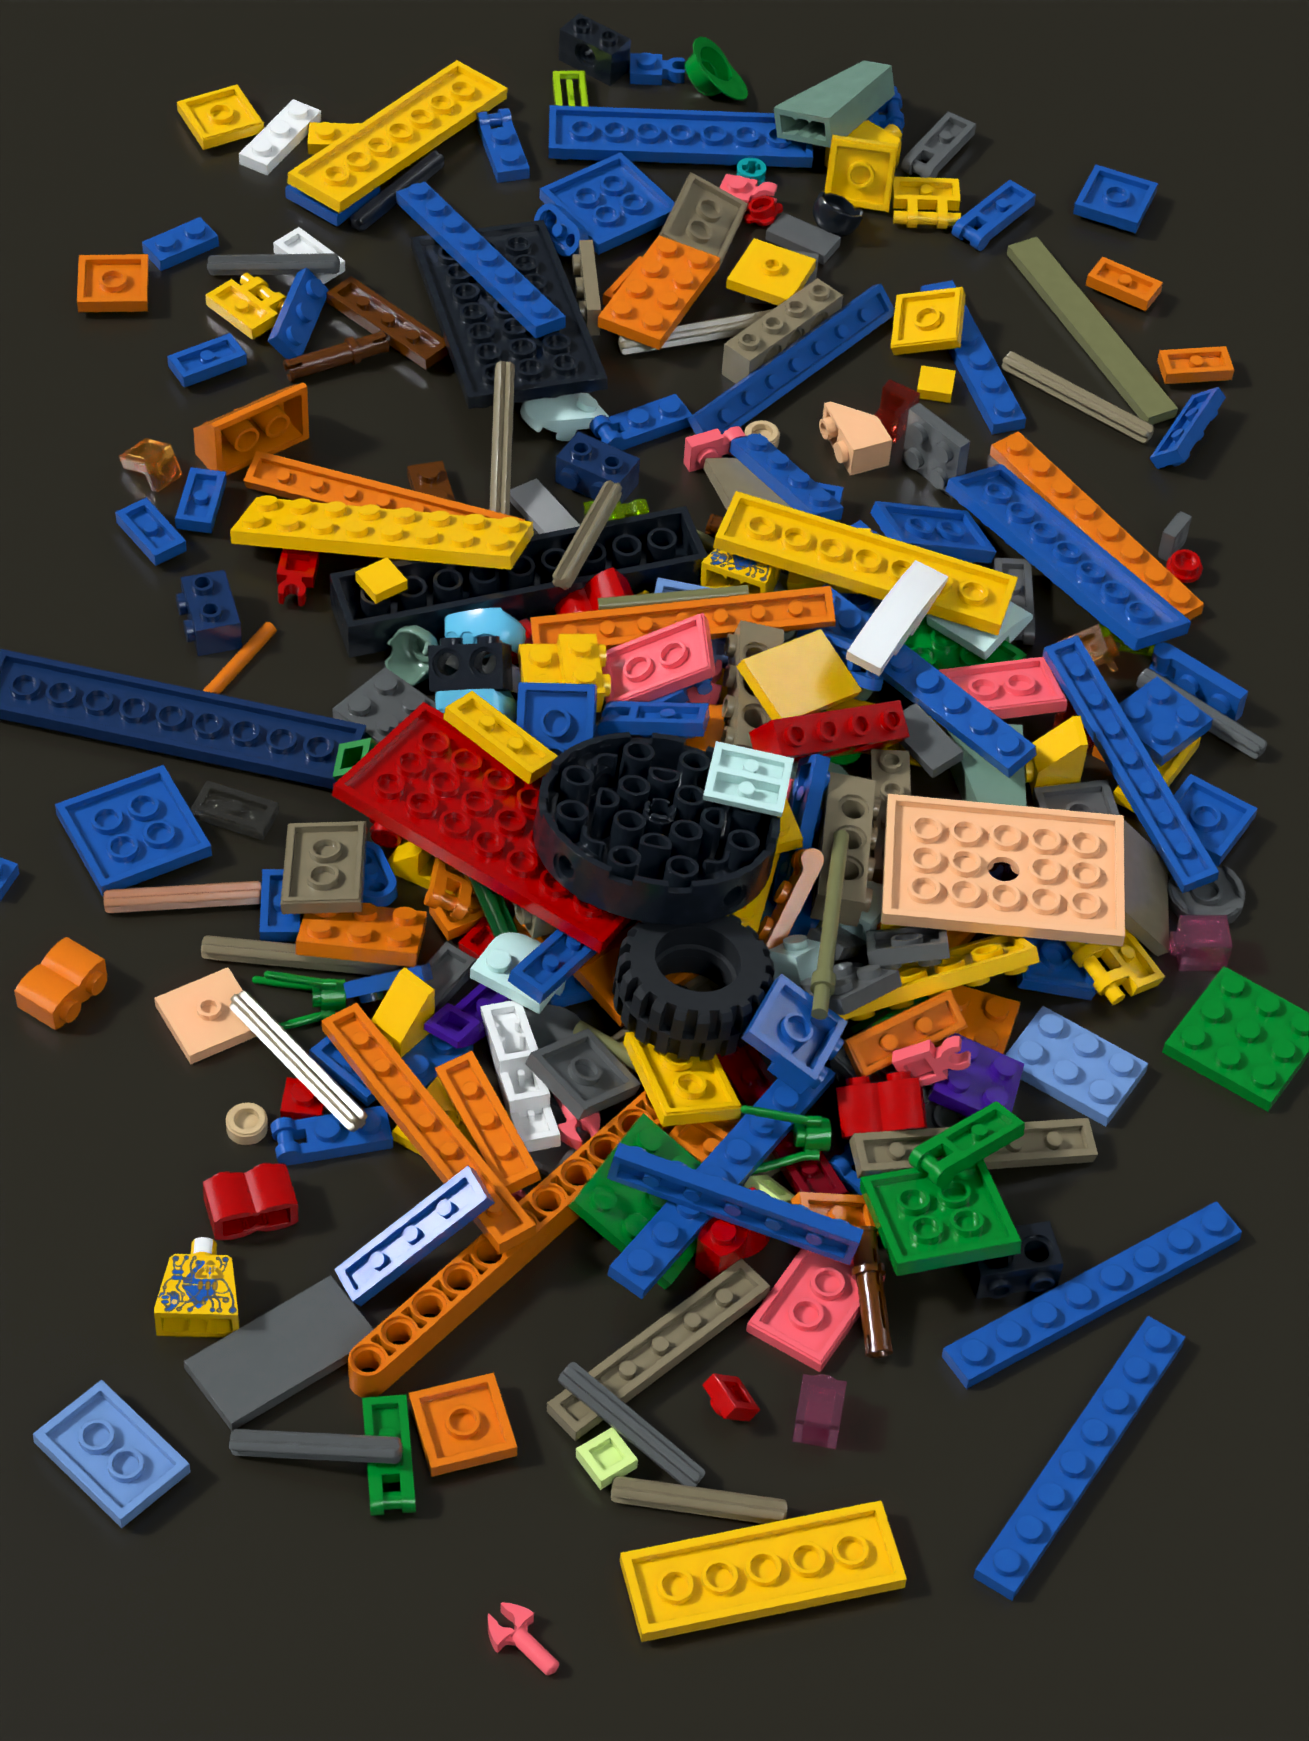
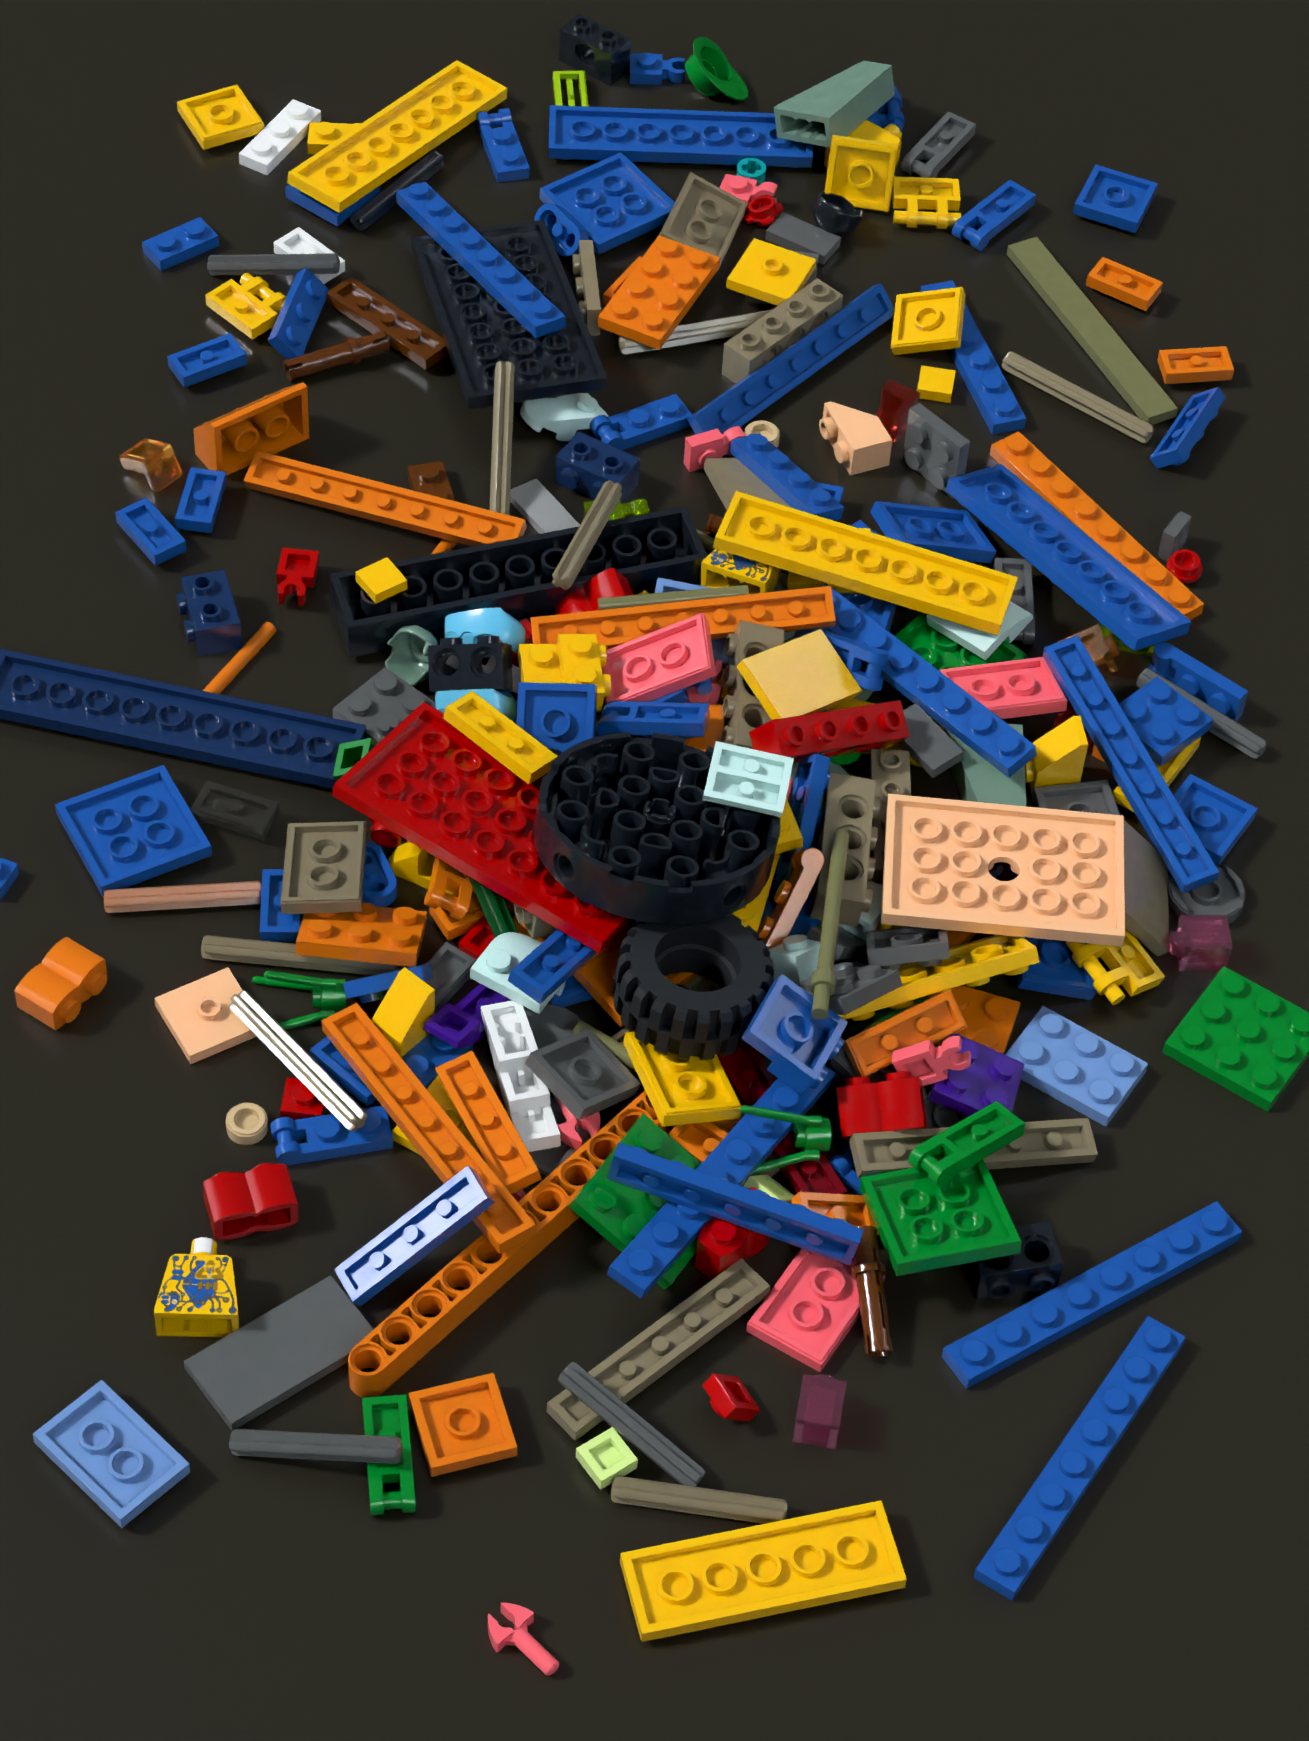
orange plate [77,254,149,313] -> none
yellow plate [230,495,534,570] -> none
white slope [846,560,949,676] -> none

